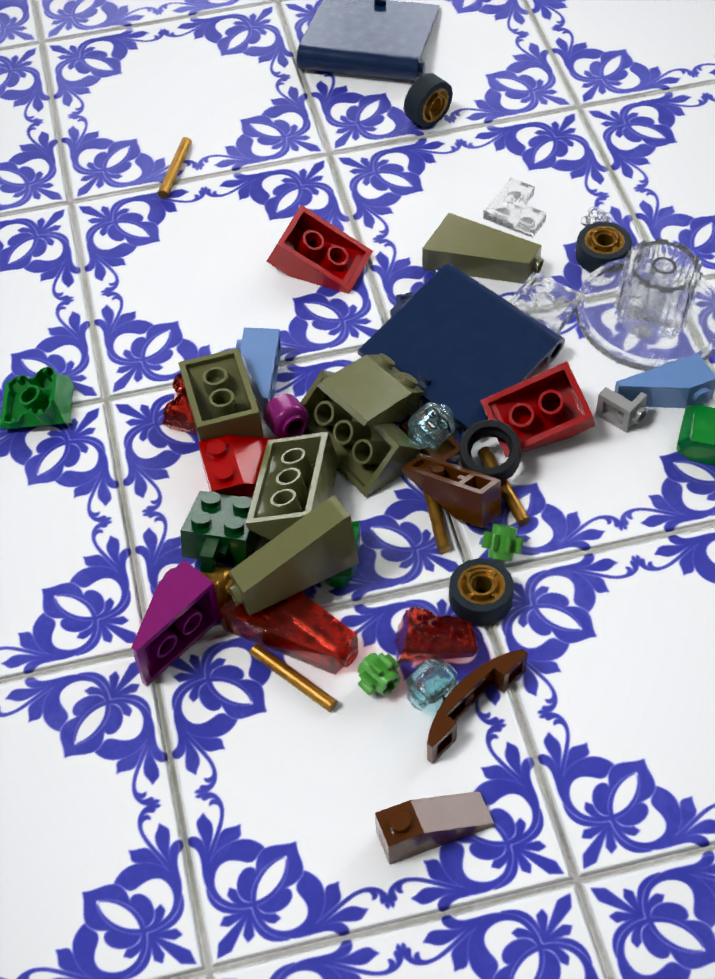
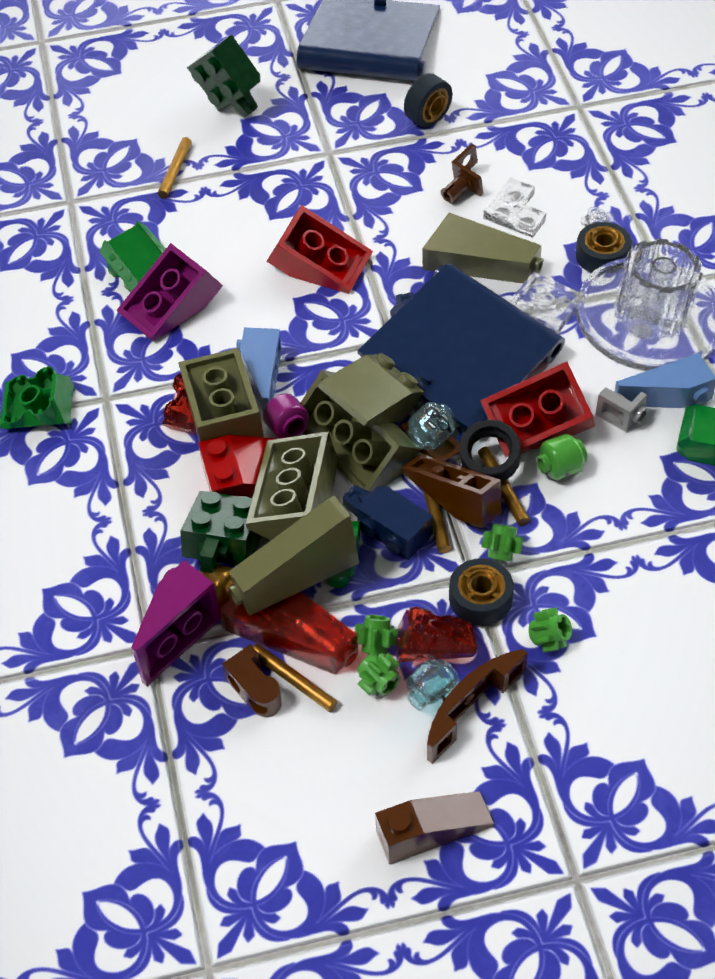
none -> green slope [99,221,165,292]
none -> magenta slope [116,243,223,342]
none -> dark green hinge [187,34,260,118]
none -> reddish brown leg [222,644,282,717]
none -> dark blue hinge [342,485,433,560]
none -> bright green gear [354,615,398,655]
none -> reddish brown bracket [441,143,484,204]
none -> bright green gear [528,607,572,653]
none -> bright green head [537,434,587,480]

